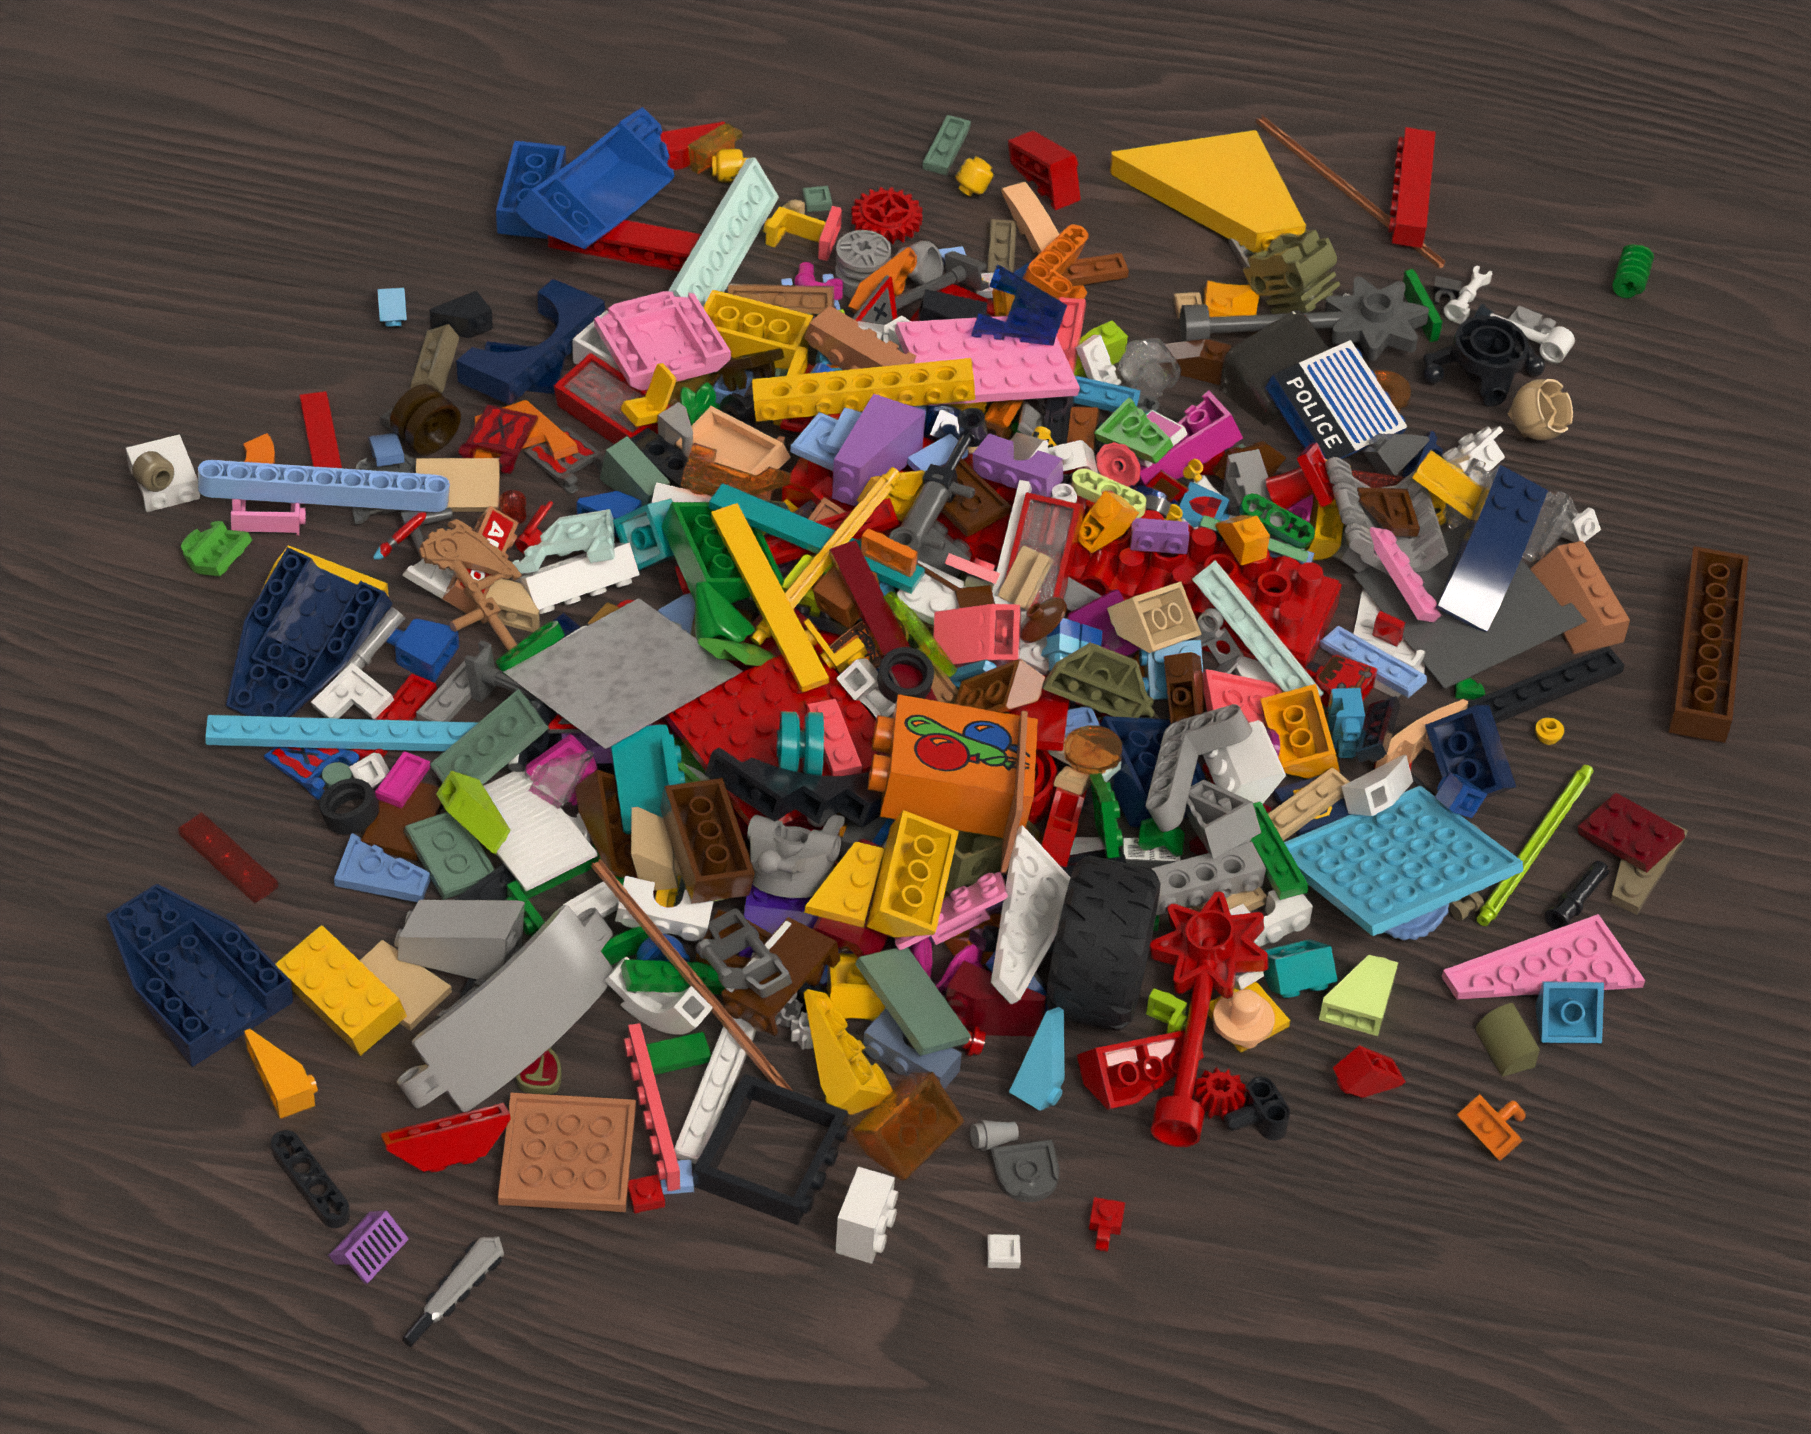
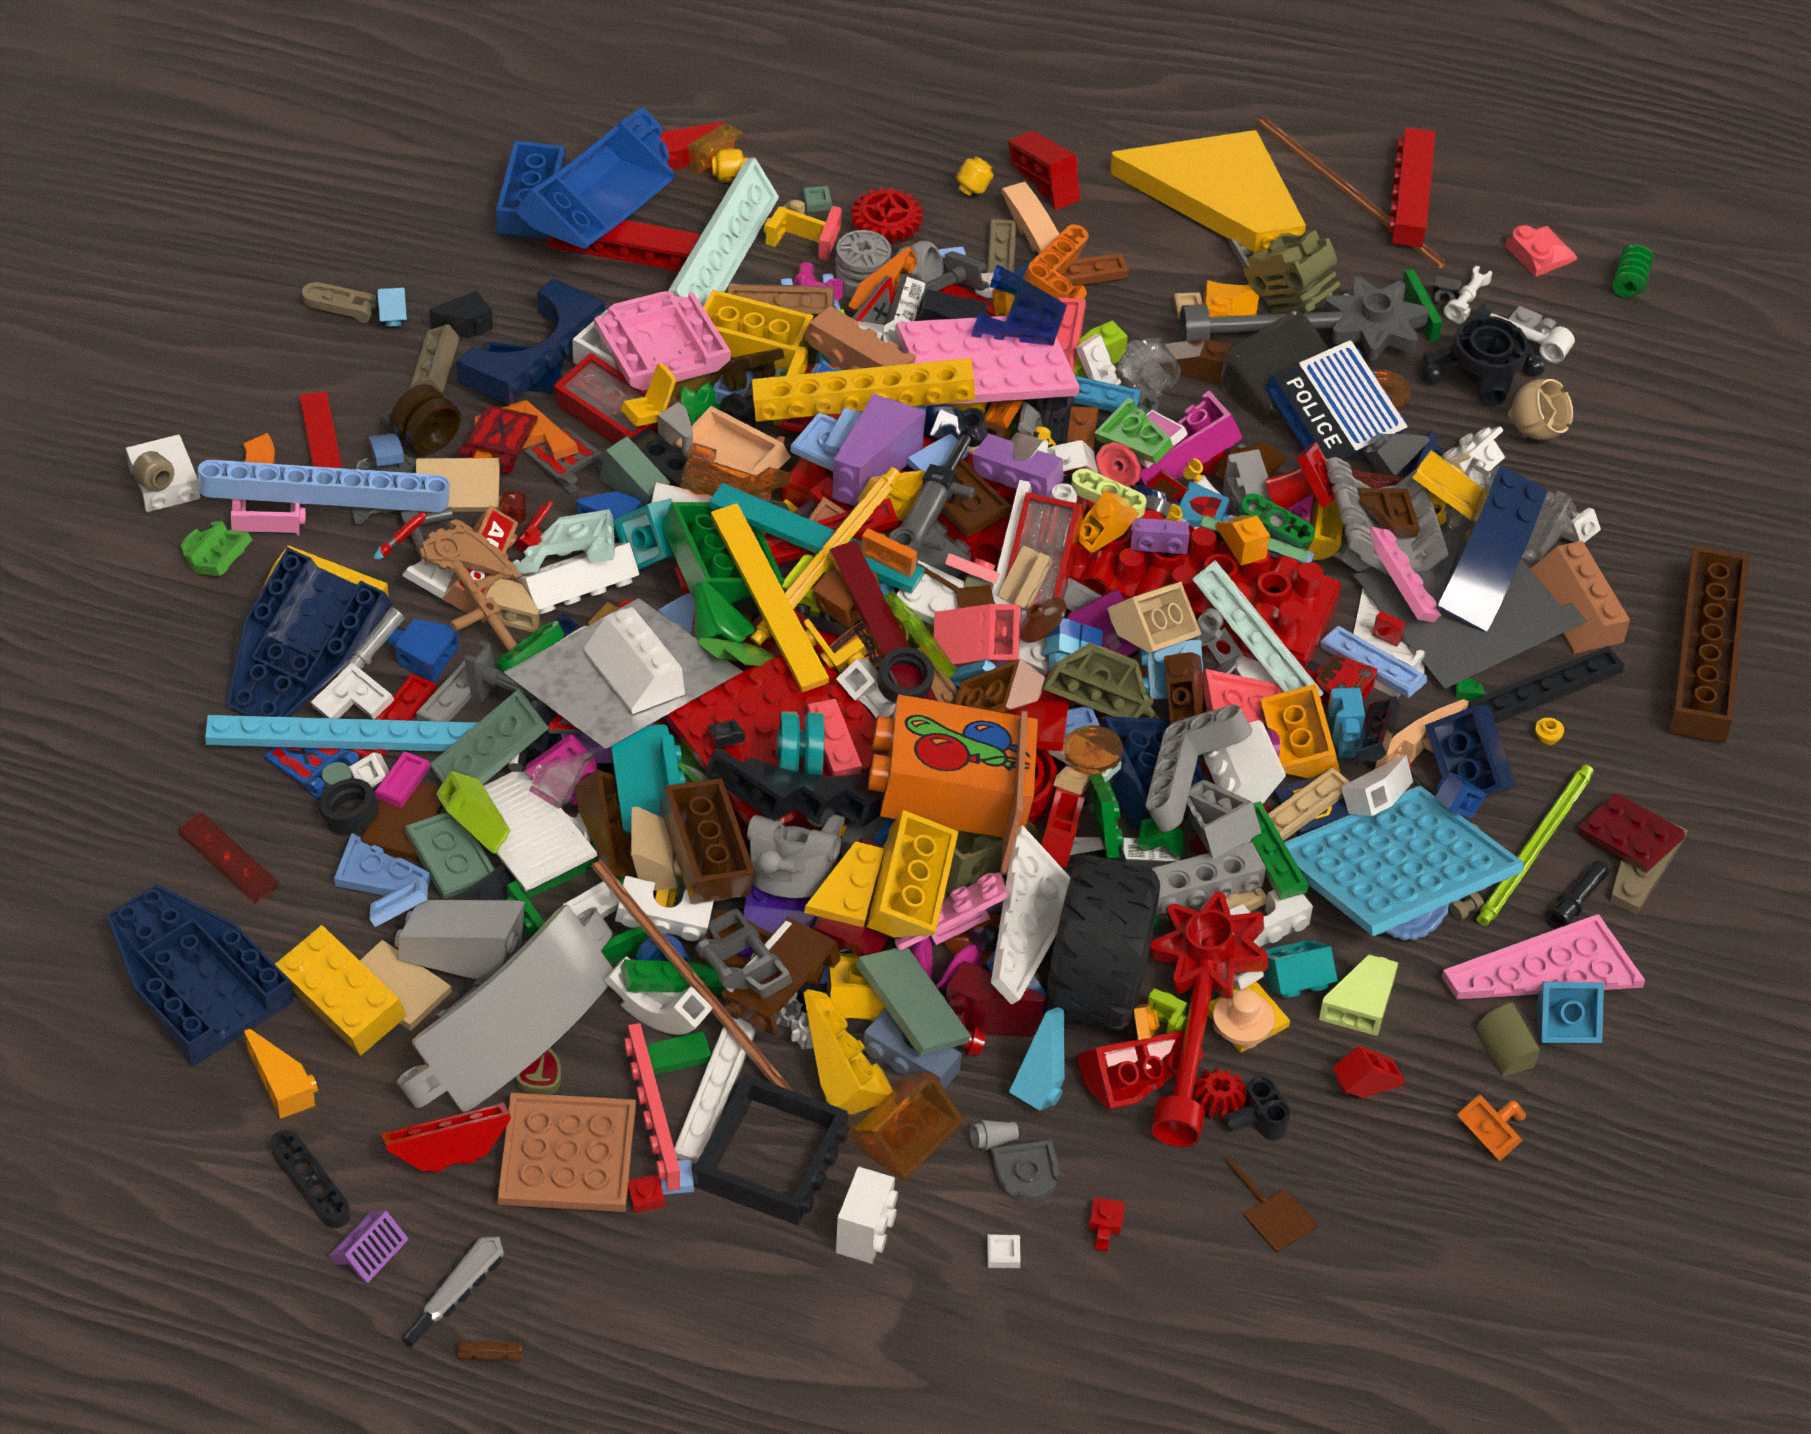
sand green tile [922,115,971,175] -> none
none -> dark tan plate [302,282,378,323]
none -> light blue tile [370,878,428,927]
none -> reddish brown axle [458,1340,523,1361]
none -> white slope [583,607,685,714]
none -> black tile [707,719,745,748]
none -> tile [886,274,927,324]
none -> light orange plate [1134,1003,1159,1040]
none -> reddish brown piece [1226,1158,1319,1253]
none -> coral slope [1505,225,1577,277]

